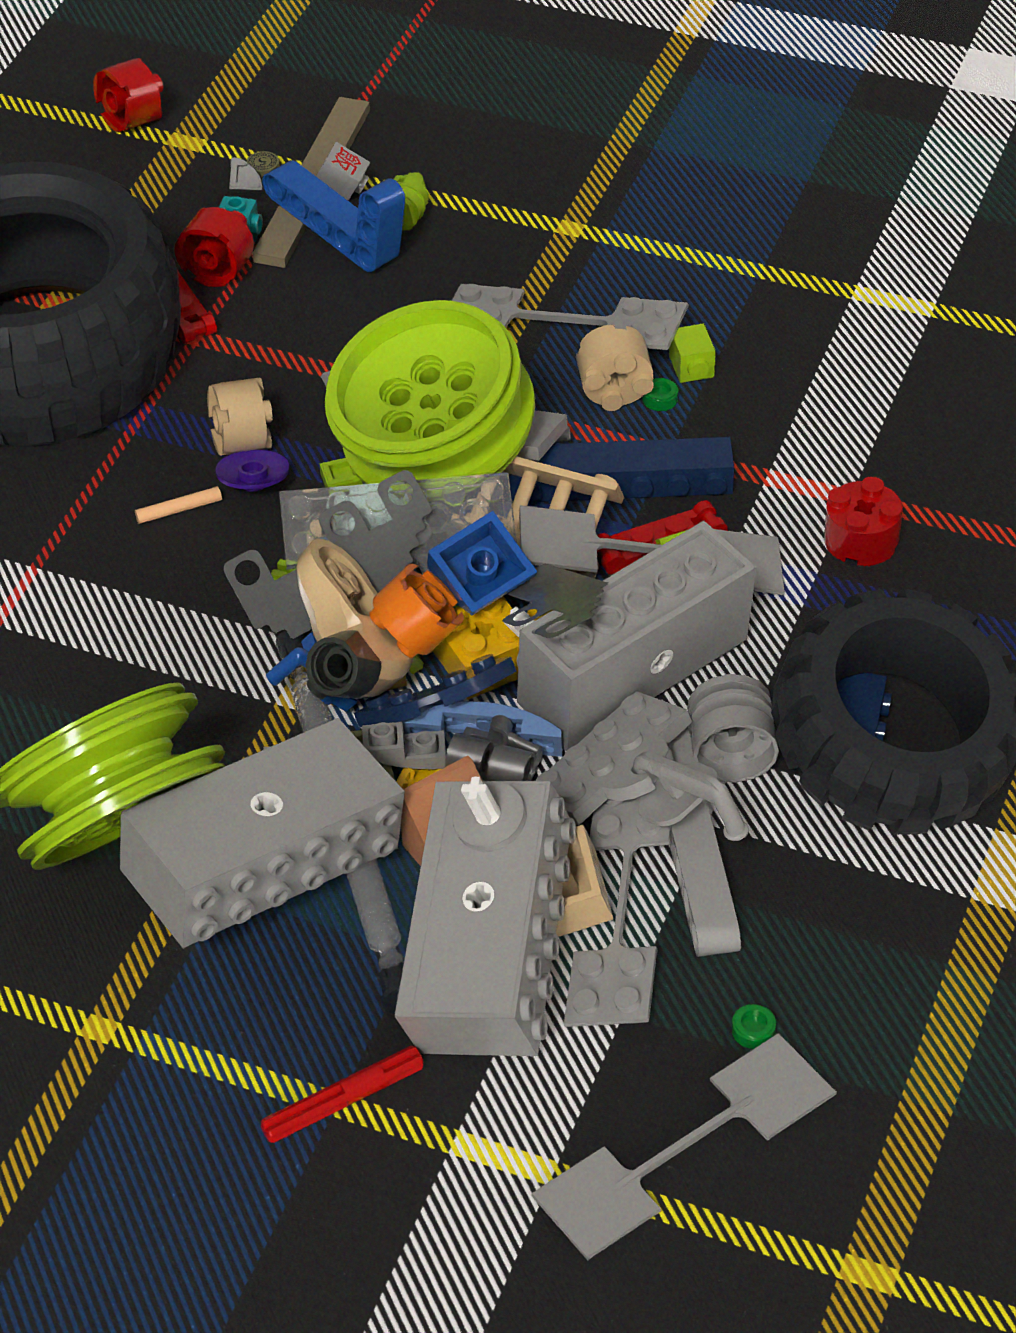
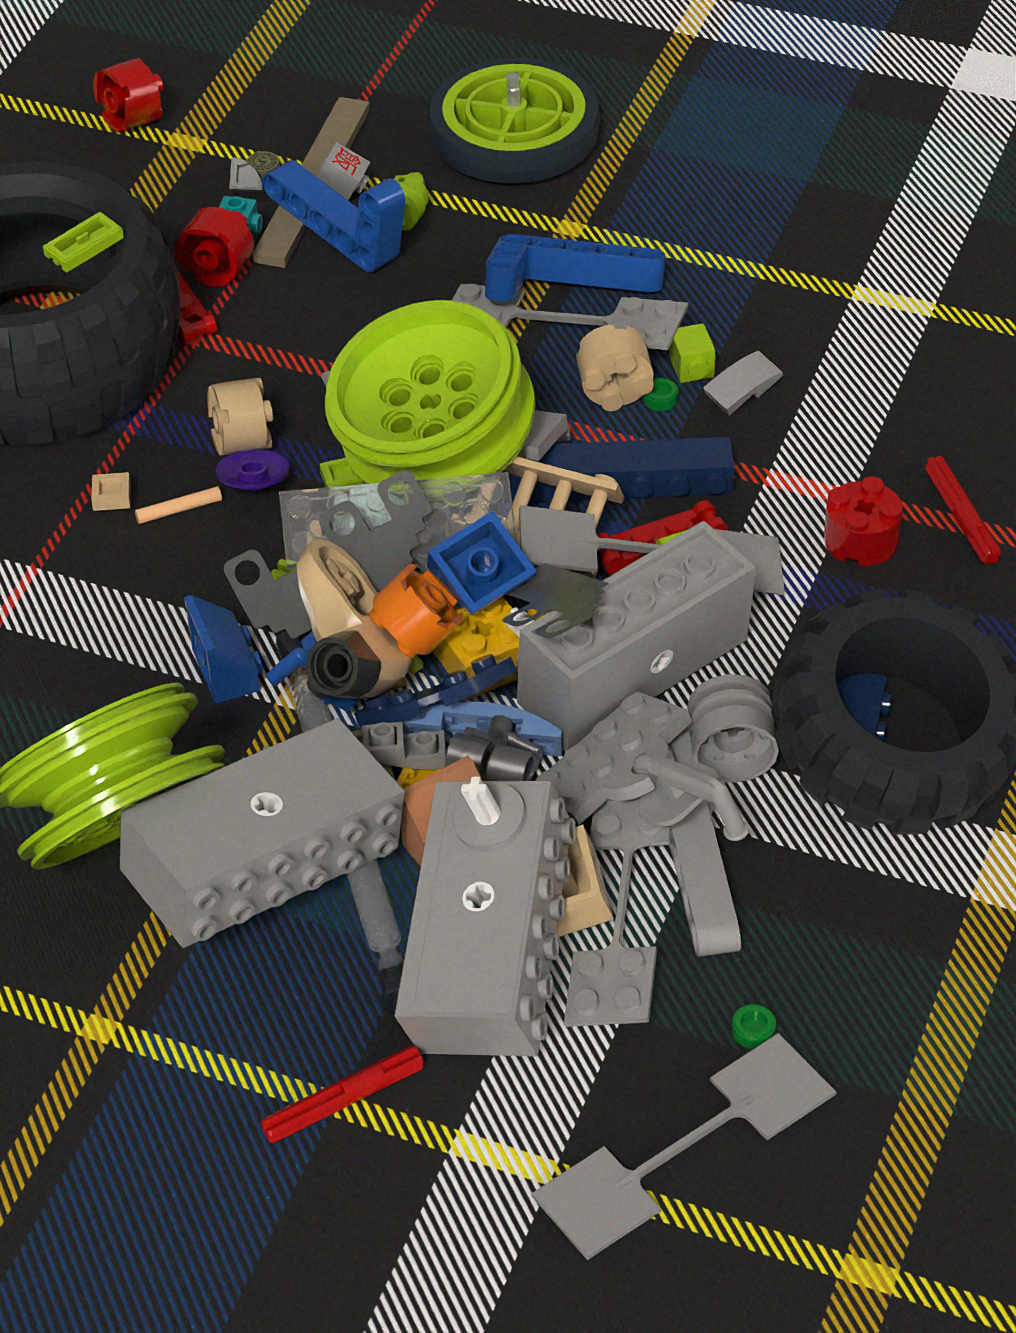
none -> lime tile [43,212,124,273]
none -> tan plate [91,472,131,511]
none -> blue slope [184,595,263,704]
none -> wheel [428,58,600,183]
none -> blue beam [485,234,665,301]
none -> light grey slope [703,350,783,416]
none -> red axle [925,456,1002,565]

